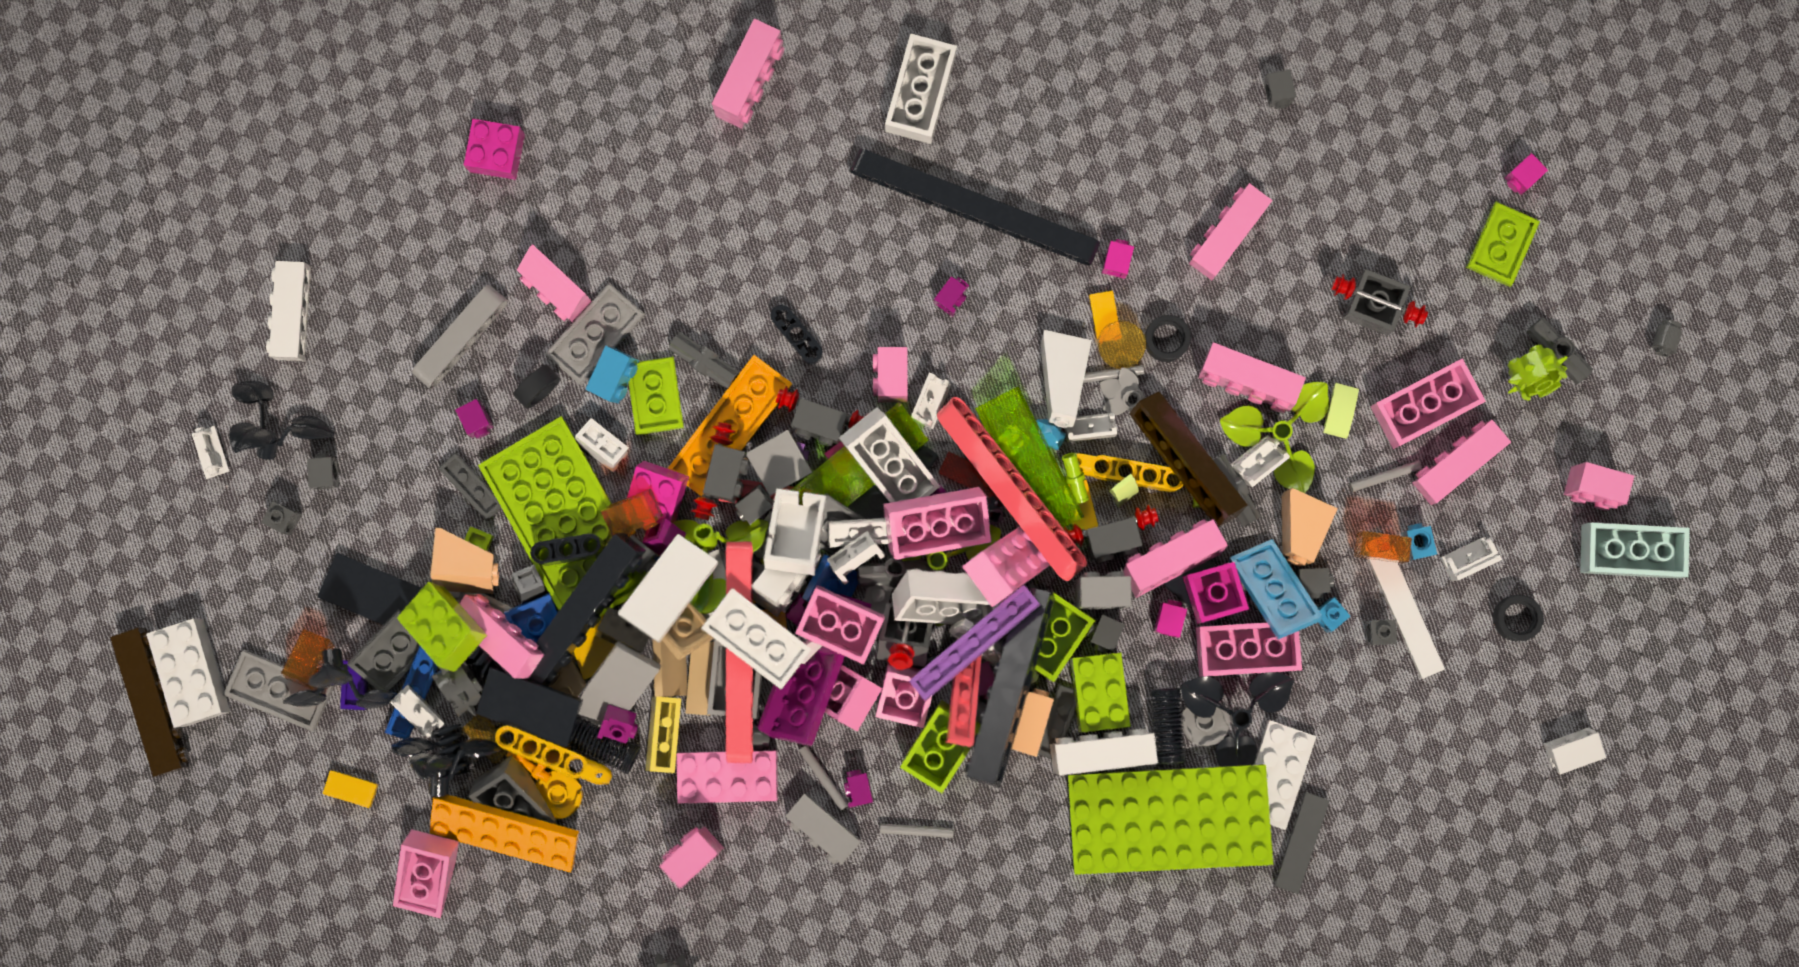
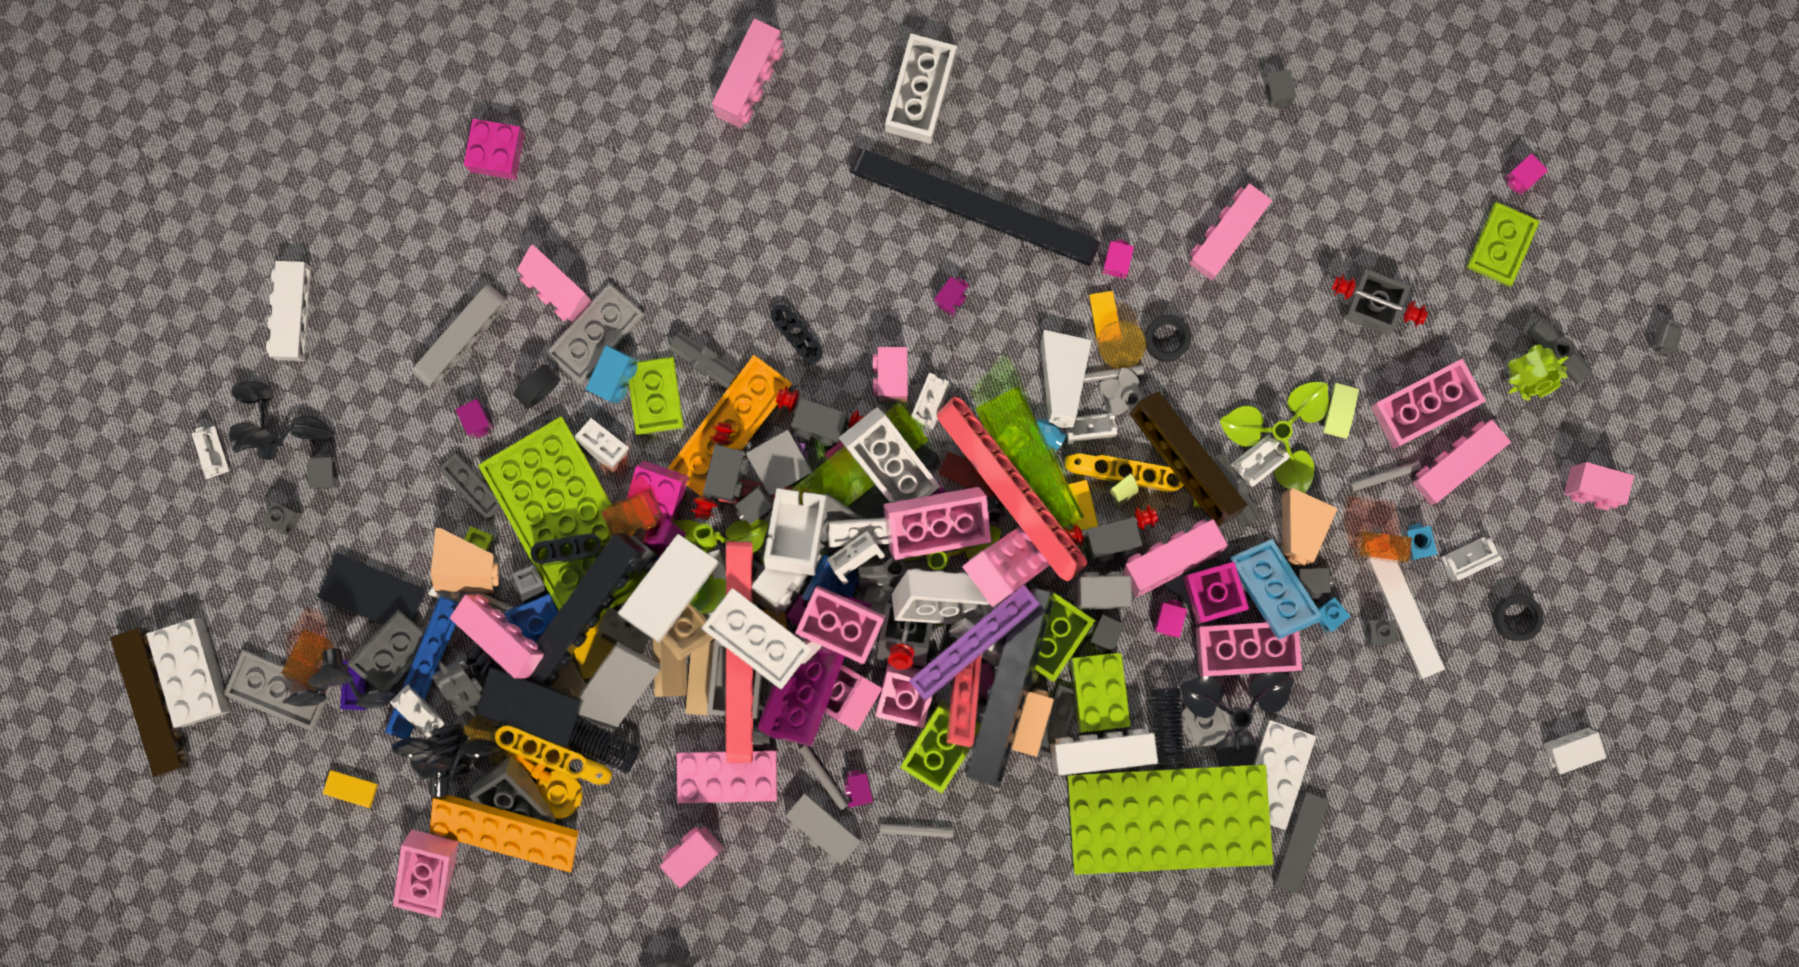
lime brick [397,582,487,672] -> none
magenta brick [597,704,638,744] -> none
light yellow brick [645,697,681,773] -> none
lime pin [1062,453,1089,504] -> none
bright pink brick [1198,343,1306,413] -> none
light aqua brick [1580,522,1690,579] -> none

